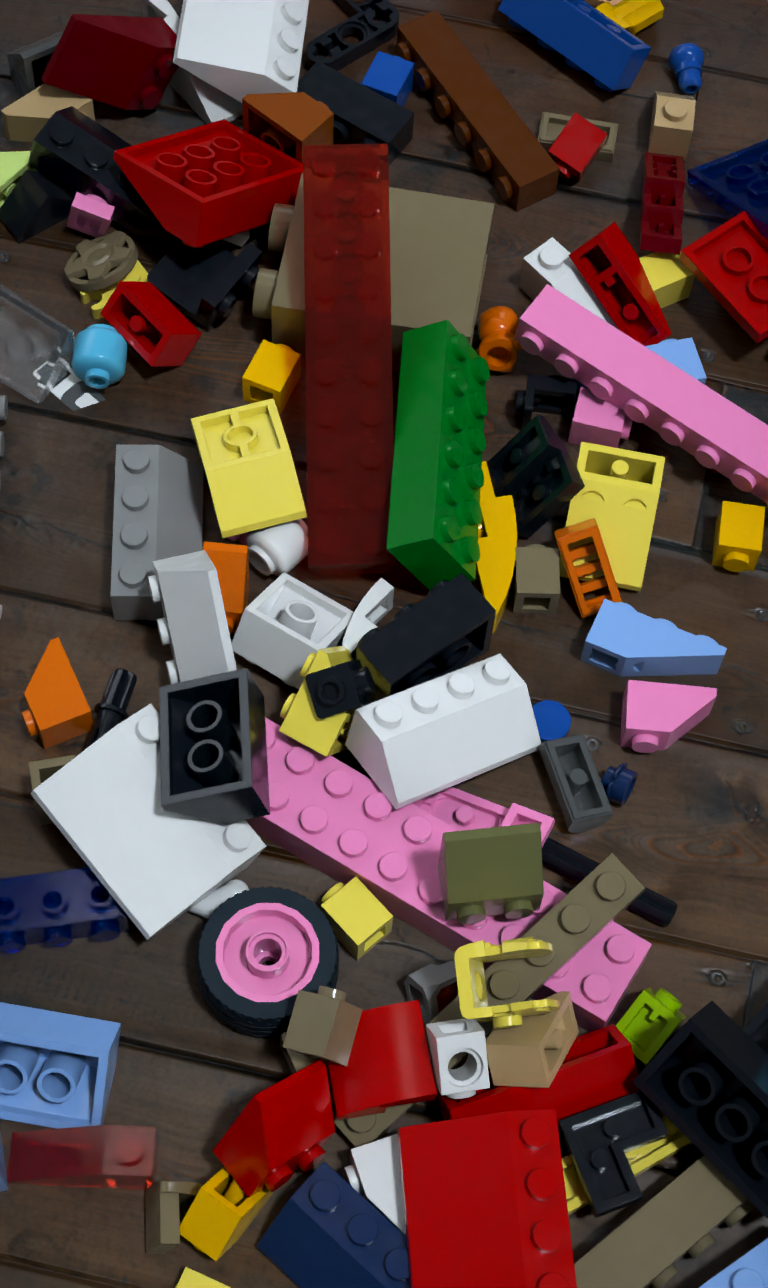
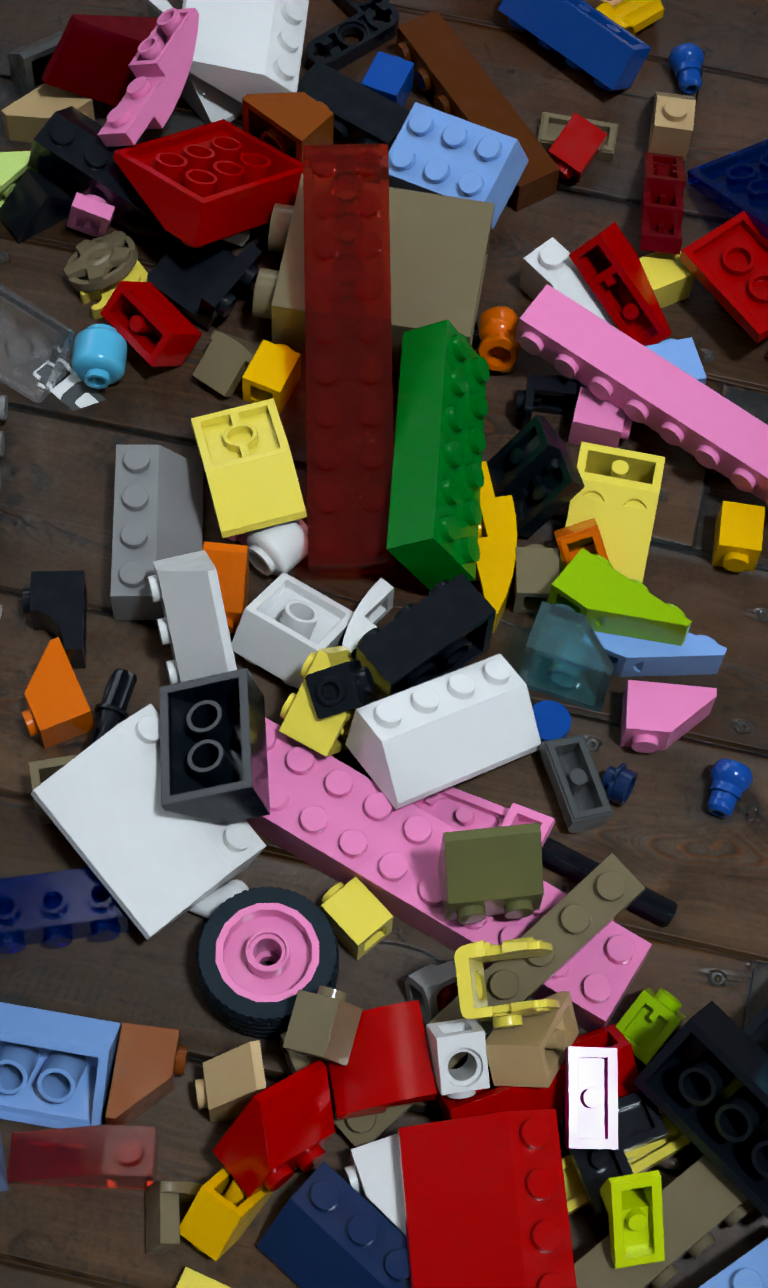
none -> black arch [22,570,88,669]
none -> bright pink slope [97,8,199,147]
none -> dark orange slope [105,1022,189,1131]
none -> dark tan tile [192,330,257,397]
none -> tan slope [195,1040,267,1123]
none -> light blue brick [379,102,529,229]
none -> clear light blue slope [519,601,614,713]
none -> lime slope [547,548,692,646]
none -> plate [565,1047,618,1150]
none -> neon yellow slope [600,1170,665,1269]
none -> blue piece [707,758,753,818]

